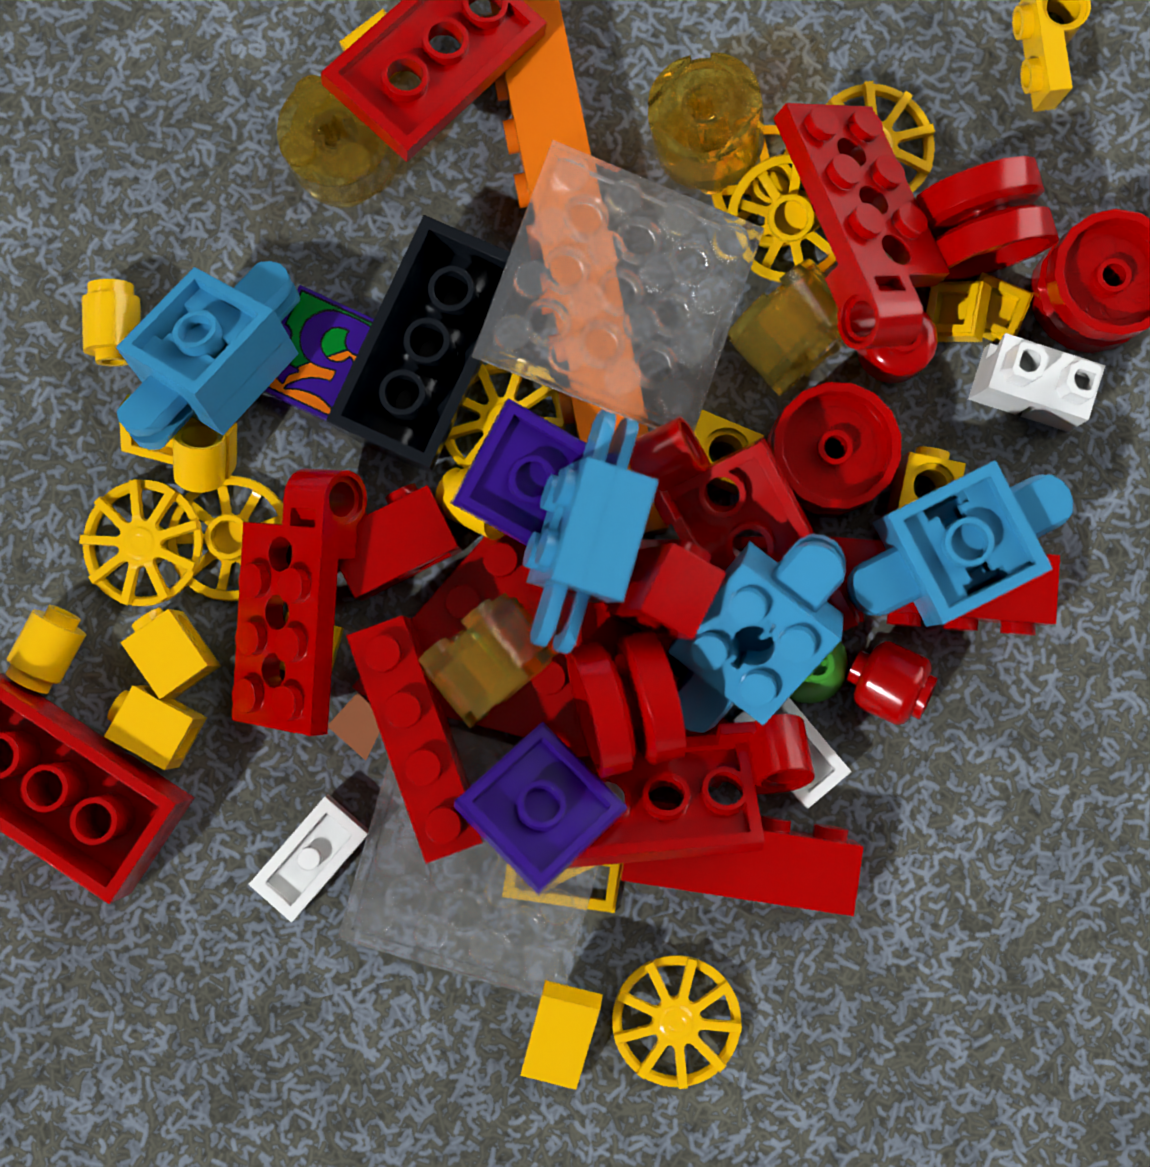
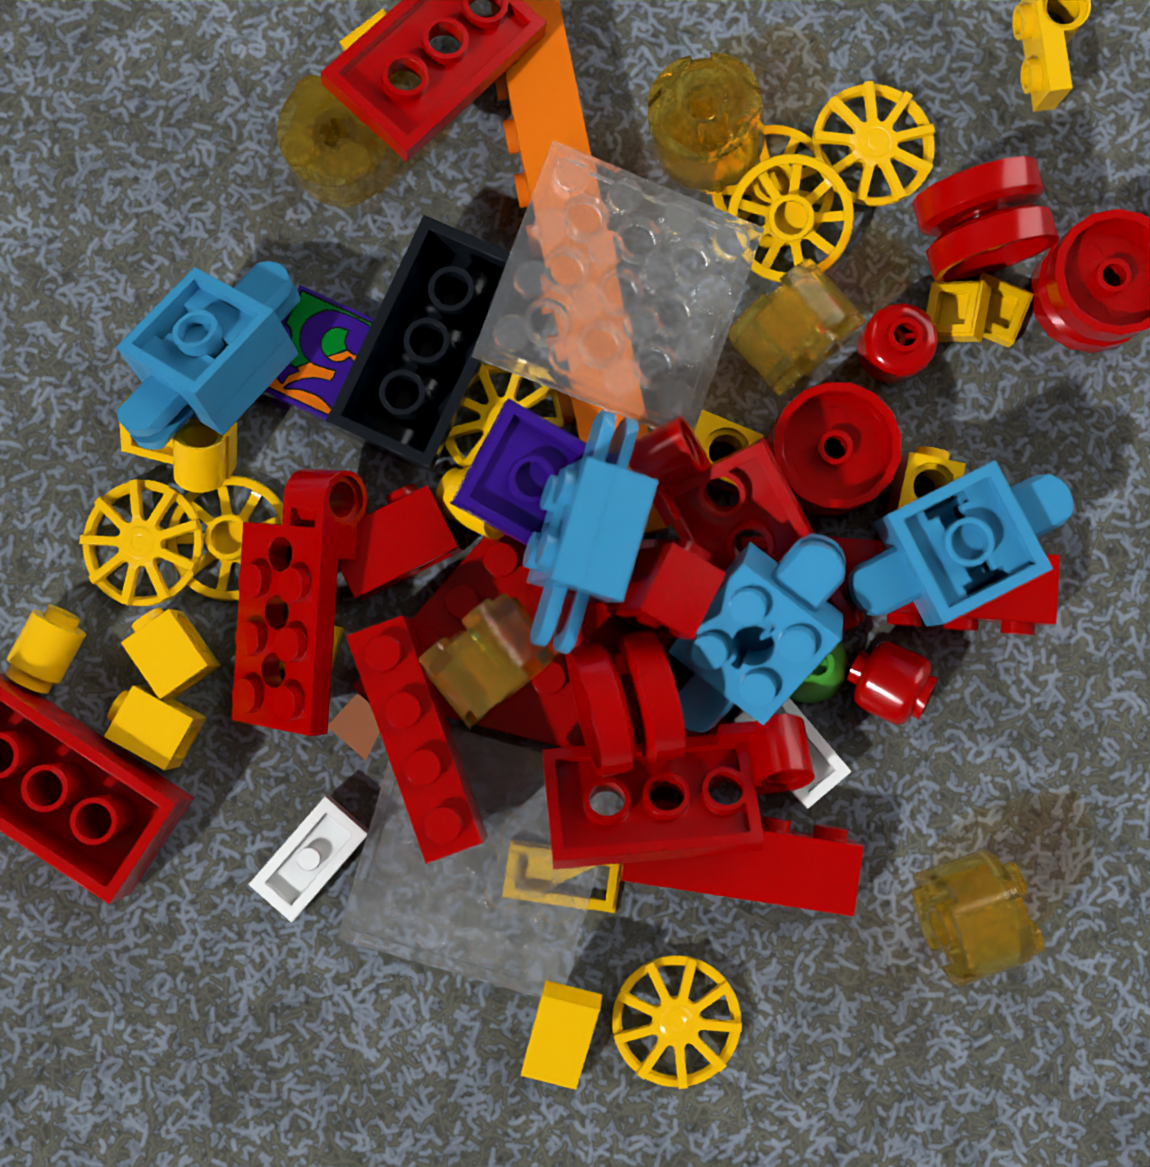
yellow brick [82,279,141,366] -> none
dark purple tile [454,722,627,896] -> none
red hinge [773,103,950,350] -> none
white hips [968,333,1105,432] -> none
none -> clear yellow brick [912,849,1045,987]

